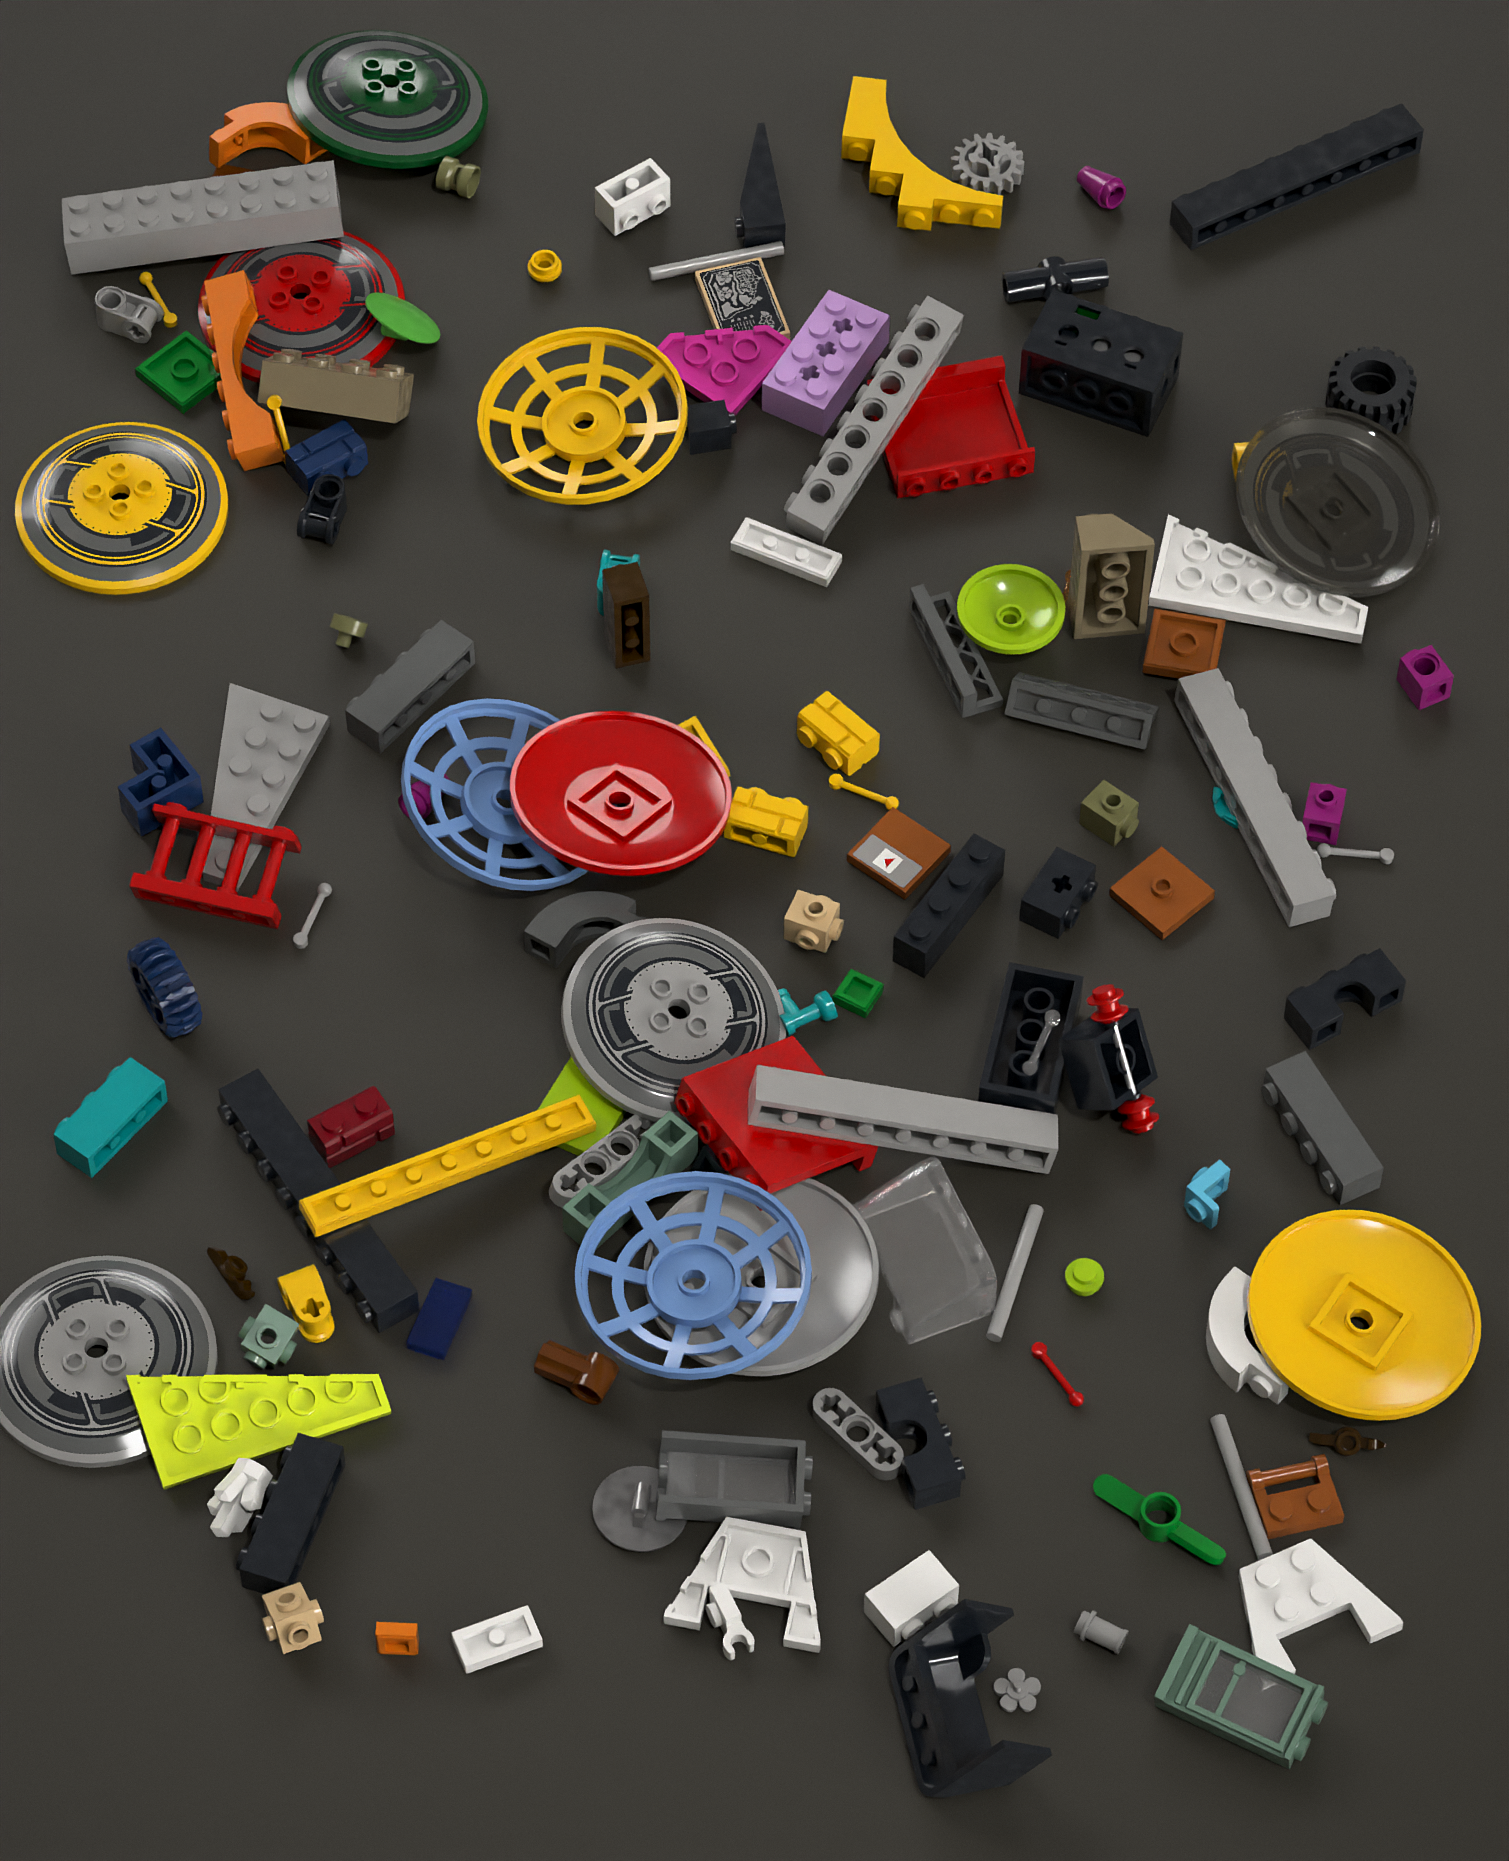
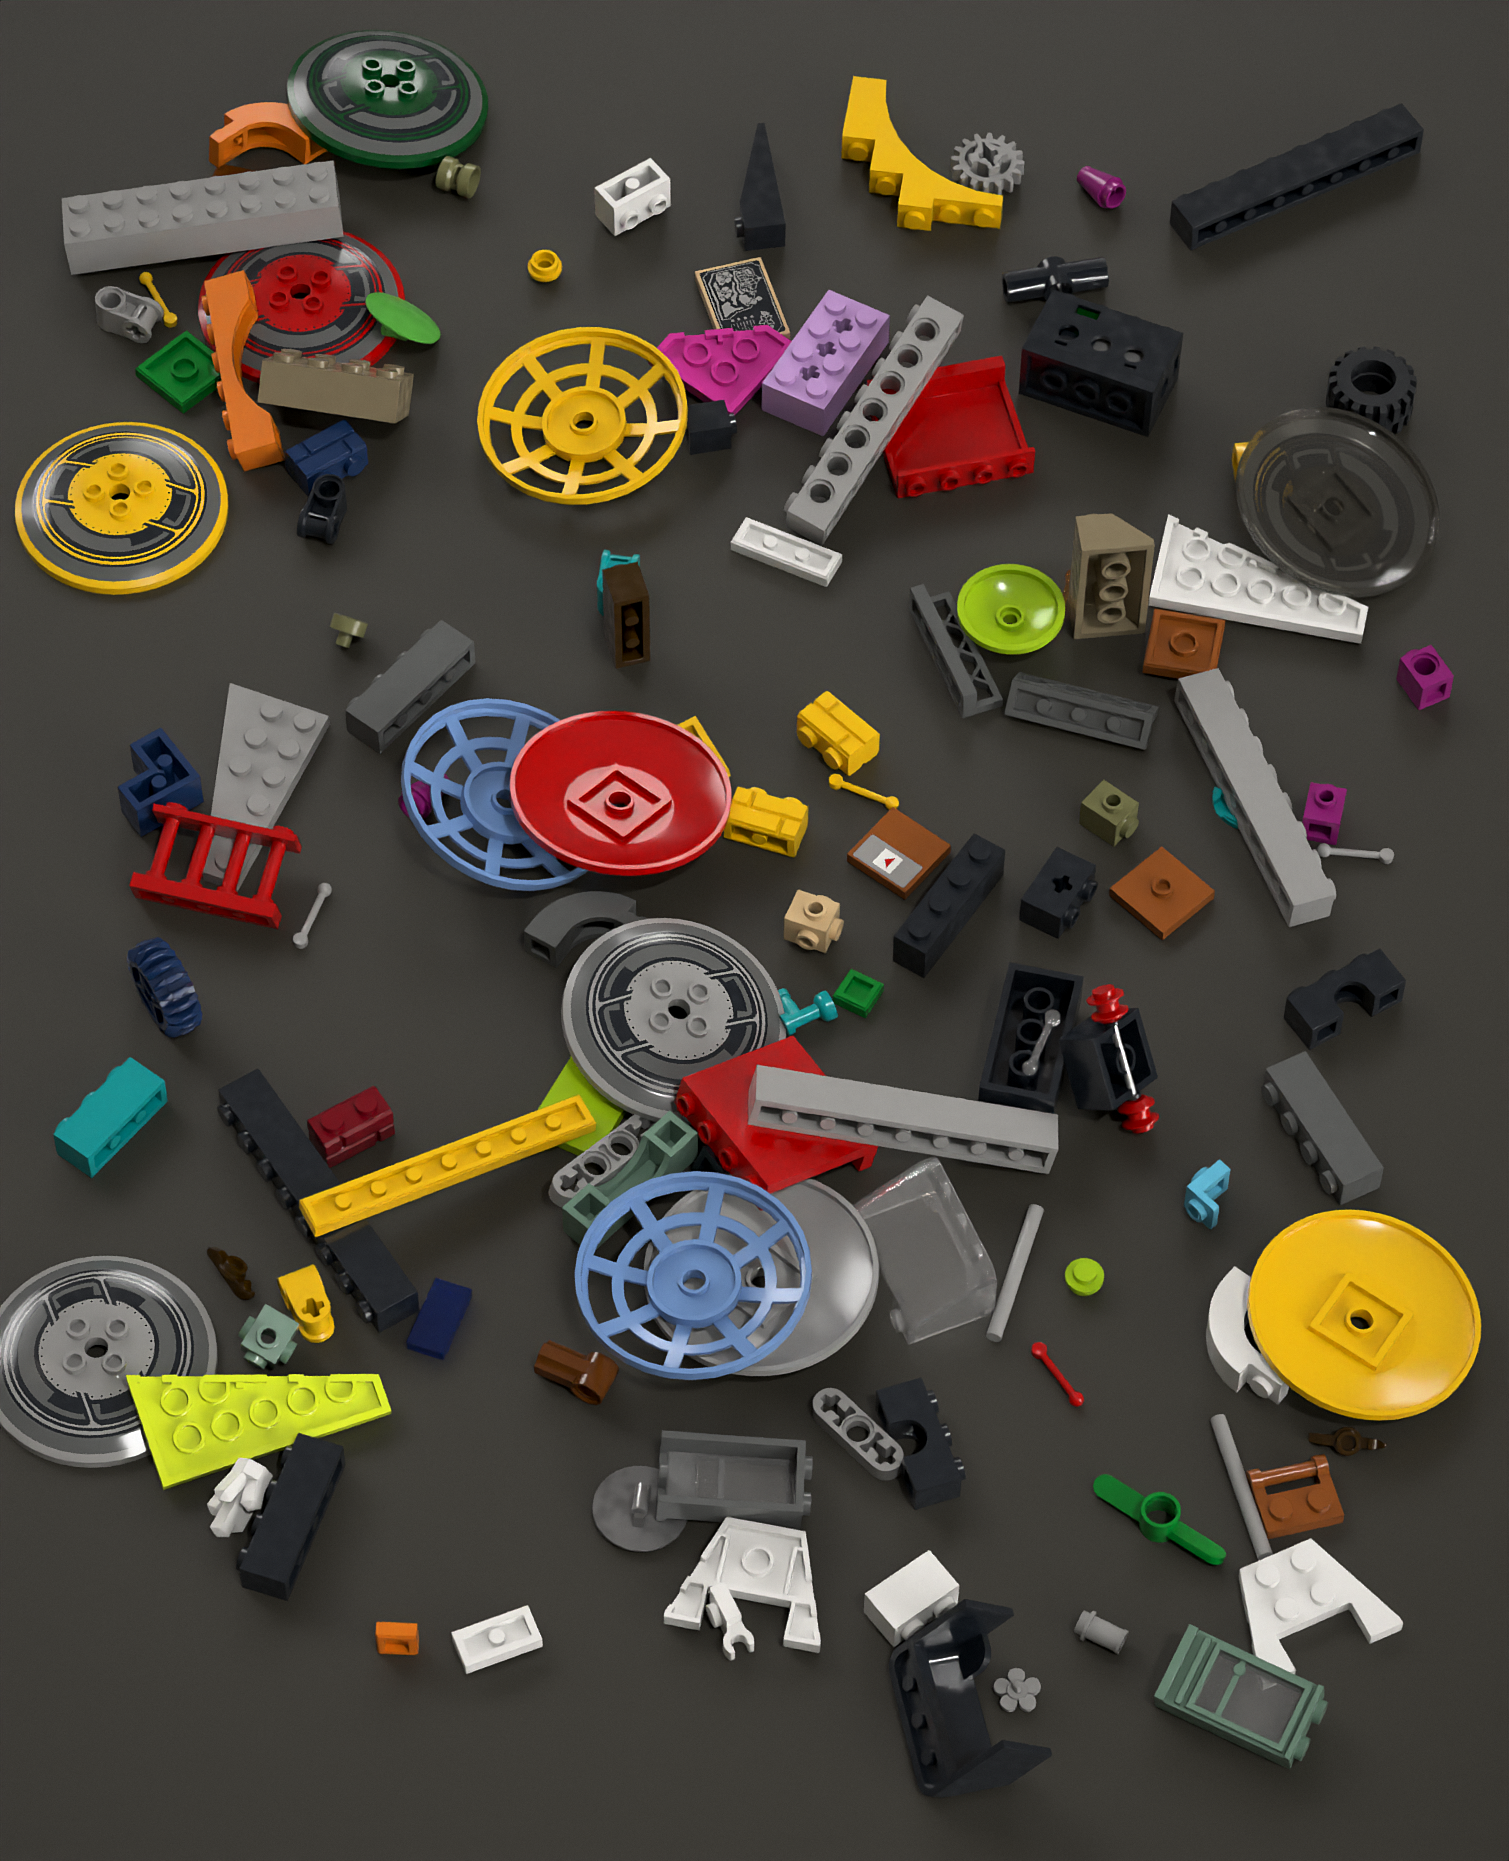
tan brick [262,1582,324,1654] -> none
yellow hinge [267,394,290,464] -> none
light grey bar [648,241,784,281] -> none

